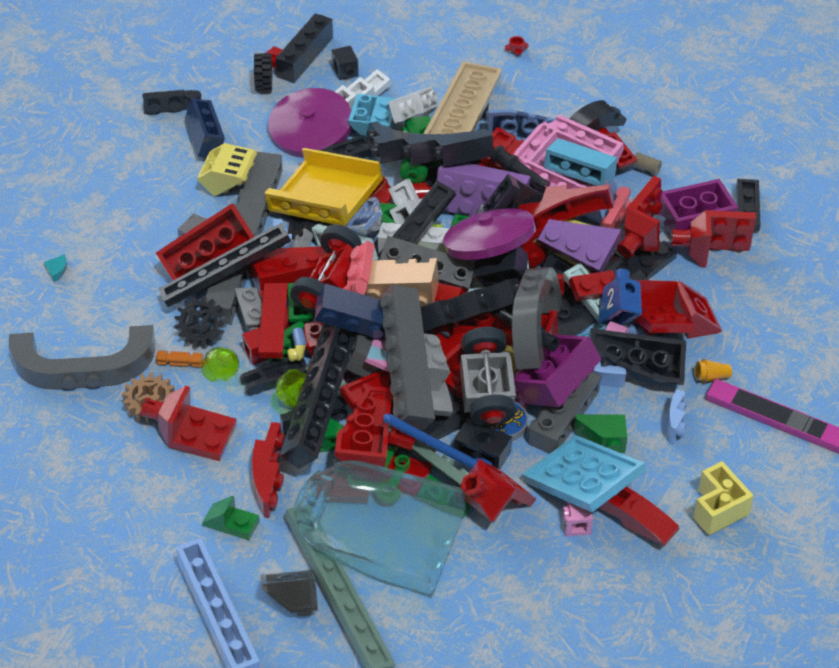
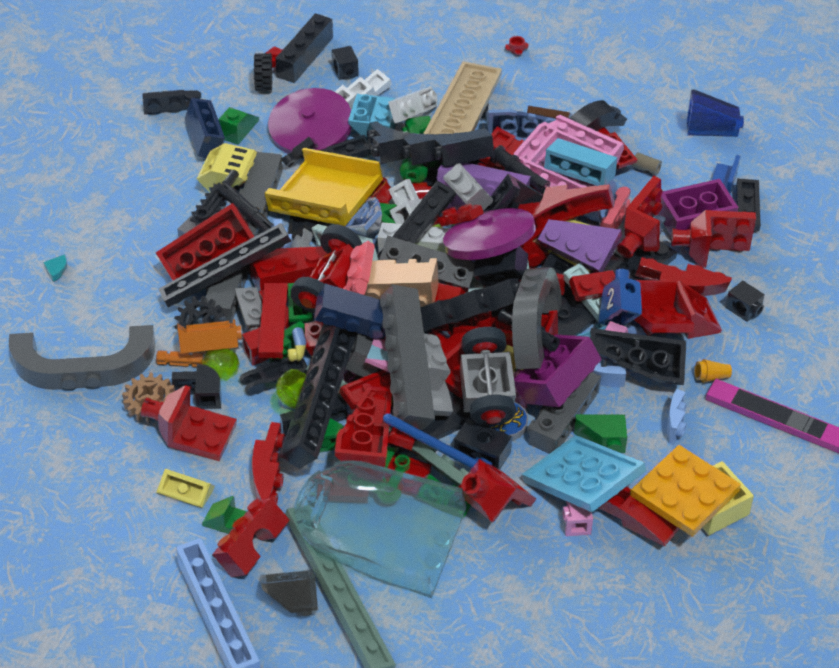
none -> light yellow slope [156,469,215,508]
none -> black brick [172,364,222,409]
none -> orange window [177,319,242,354]
none -> black piece [190,170,239,227]
none -> red arch [212,498,289,577]
none -> black pin [216,180,275,233]
none -> green slope [218,107,259,145]
none -> black plate [282,137,319,168]
none -> red piece [432,203,484,227]
none -> light grey brick [443,163,493,210]
none -> reddish brown tile [527,105,573,119]
none -> light orange plate [631,445,741,537]
none -> red slope [635,257,732,296]
none -> clear blue slope [686,89,744,137]
none -> blue panel [712,155,741,195]
none -> black brick [725,280,765,322]

